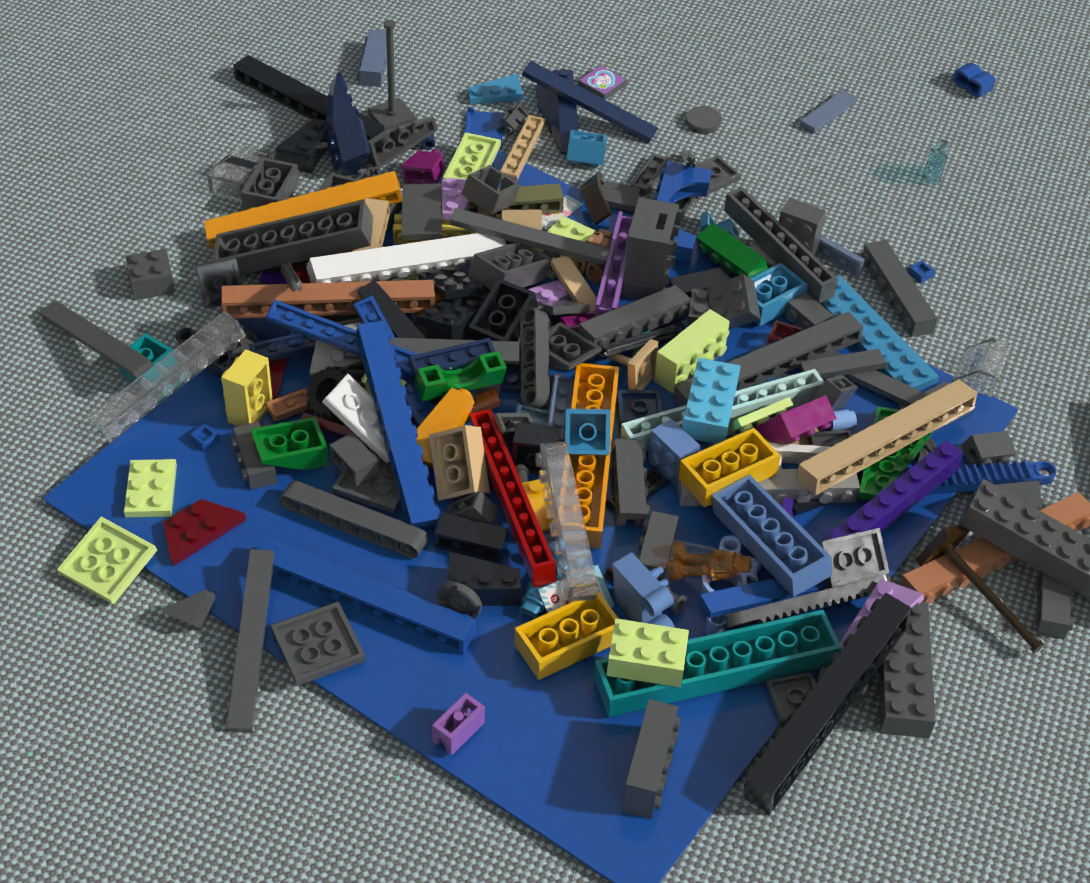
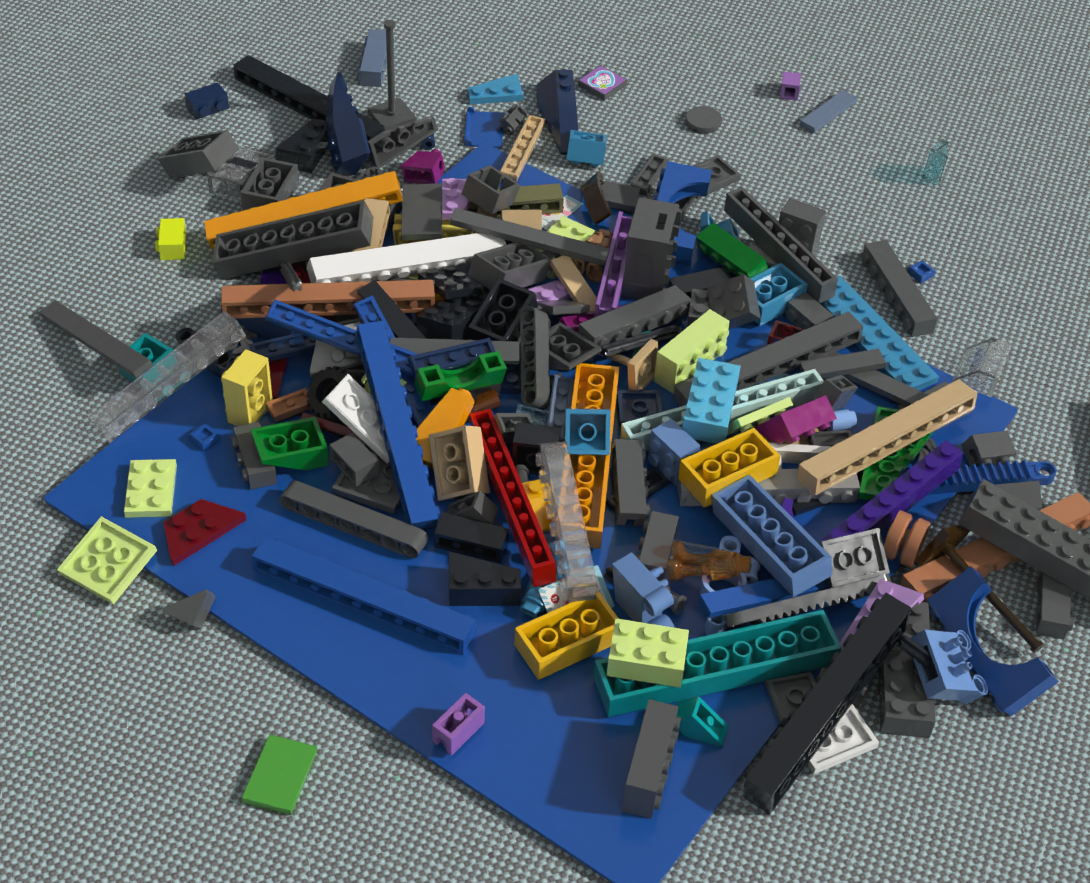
dark grey brick [126,249,175,300] -> none
black tile [195,258,242,307] -> none
dark grey tile [227,549,275,732] -> none
dark grey plate [271,601,366,686] -> none
dark grey tile [436,581,482,619] -> none
yellowish green plate [443,132,501,179] -> none
dark blue tile [522,61,658,143] -> none
black axle [681,149,697,168] -> none
sand blue tile [817,235,865,277] -> none
blue brick [953,62,996,97] -> none
none -> neon yellow brick [155,218,187,260]
none -> dark grey brick [158,130,239,178]
none -> dark blue brick [184,82,229,120]
none -> bright green tile [242,734,318,815]
none -> teal slope [675,696,729,747]
none -> medium lavender brick [780,71,801,100]
none -> white plate [808,704,879,774]
none -> nougat wheel [884,510,931,569]
none -> medium blue piece [896,630,988,704]
none -> blue arch [927,566,1059,716]

